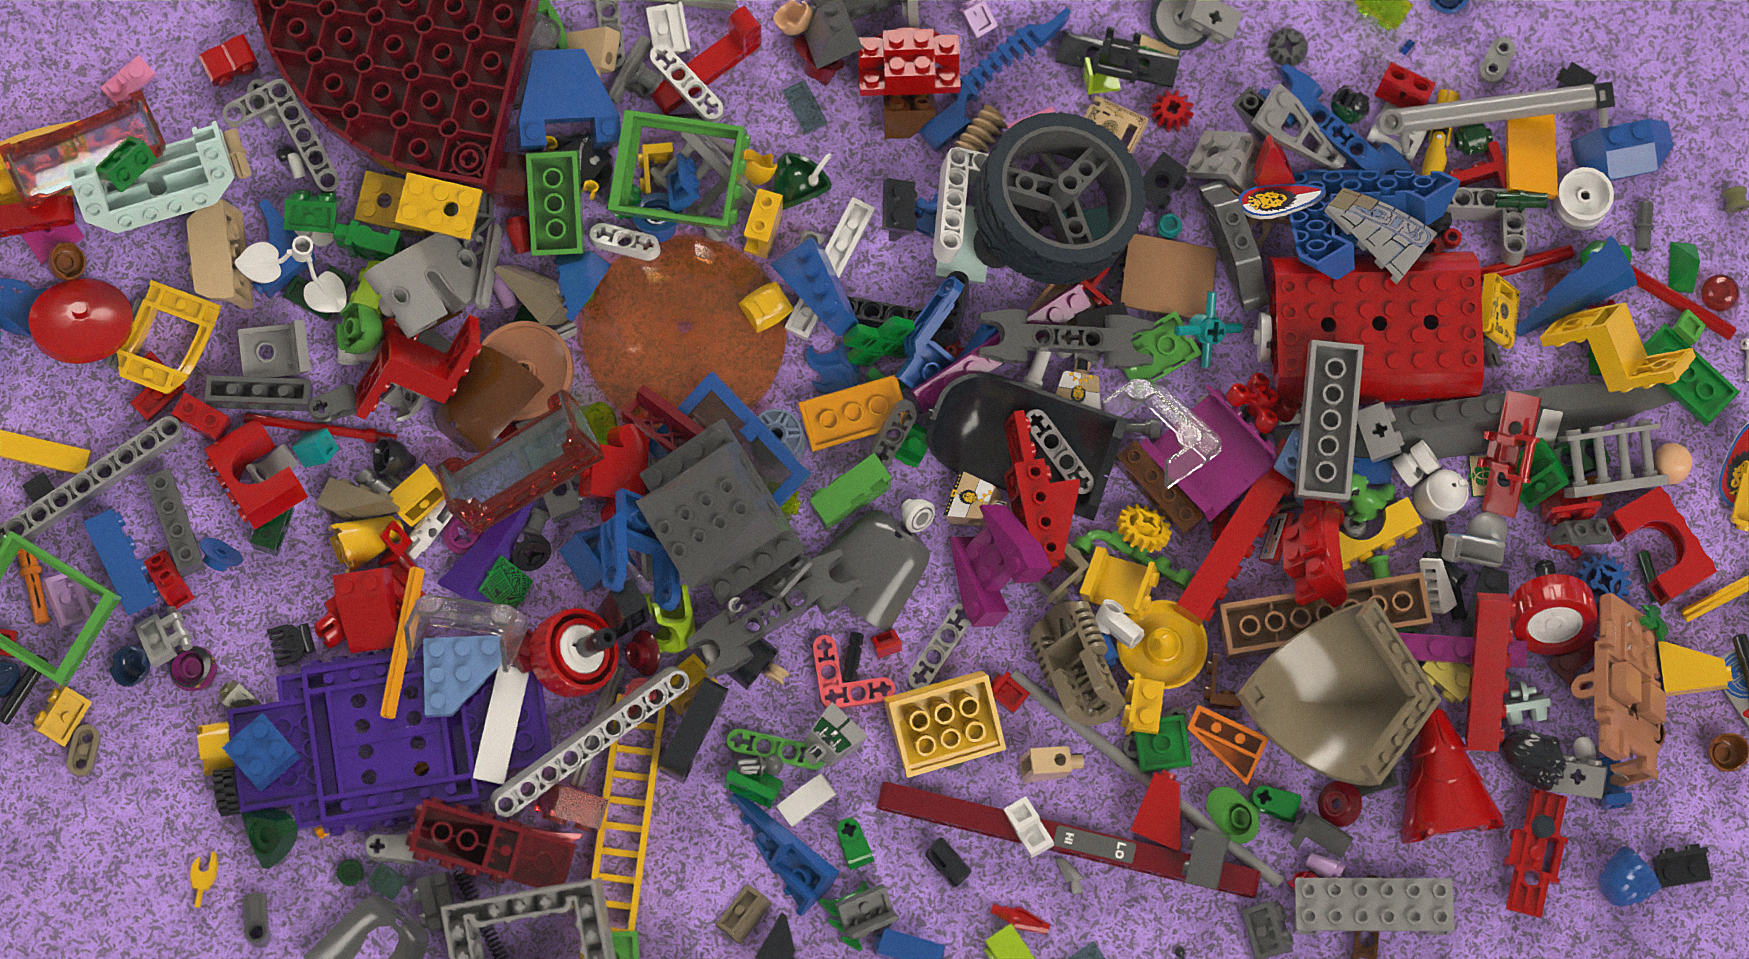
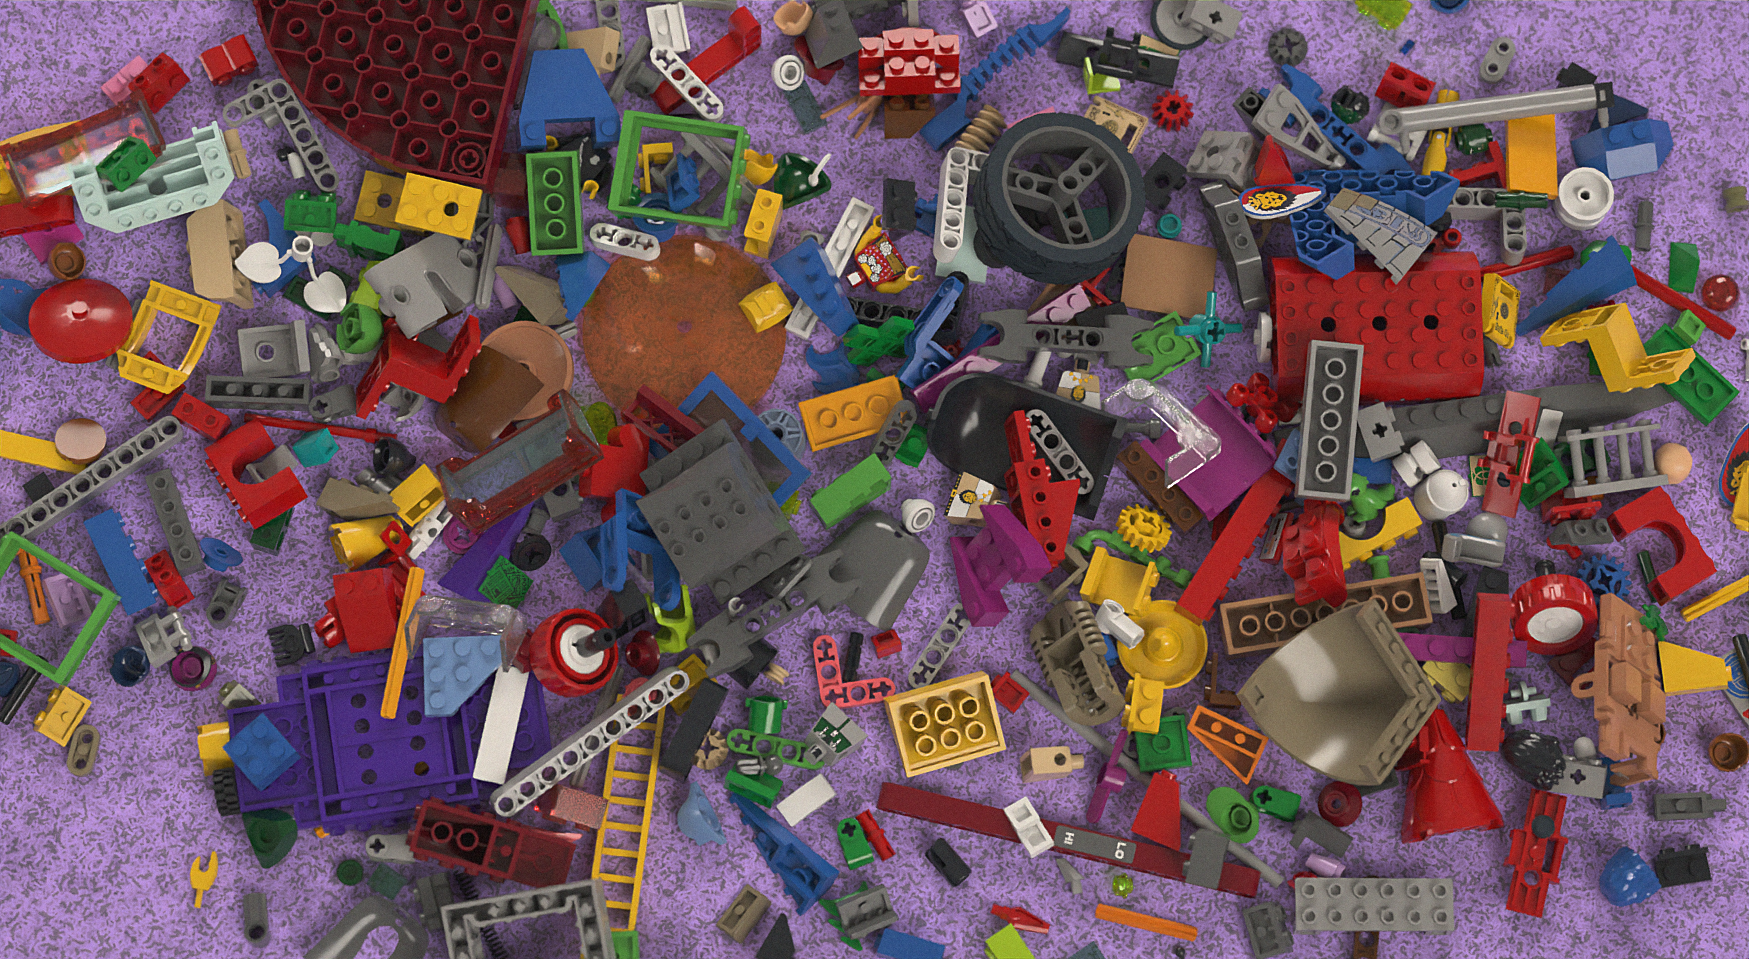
none -> tile [54,418,107,465]
none -> red bracket [127,53,190,115]
none -> dark grey piece [206,577,248,630]
none -> light grey rock [309,323,345,384]
none -> medium blue hat [677,781,727,846]
none -> tan gear [693,729,728,770]
none -> green piece [744,695,788,734]
none -> white brick [771,55,804,90]
none -> nougat plant [820,92,883,139]
none -> torso [846,215,924,294]
none -> red pin [855,809,896,862]
none -> magenta piece [1086,729,1128,824]
none -> orange axle [1095,904,1198,942]
none -> clear neon green plate [1112,873,1133,899]
none -> red plate [1394,726,1430,772]
none -> dark blue tile [1587,94,1649,133]
none -> dark grey hinge [1652,792,1727,822]

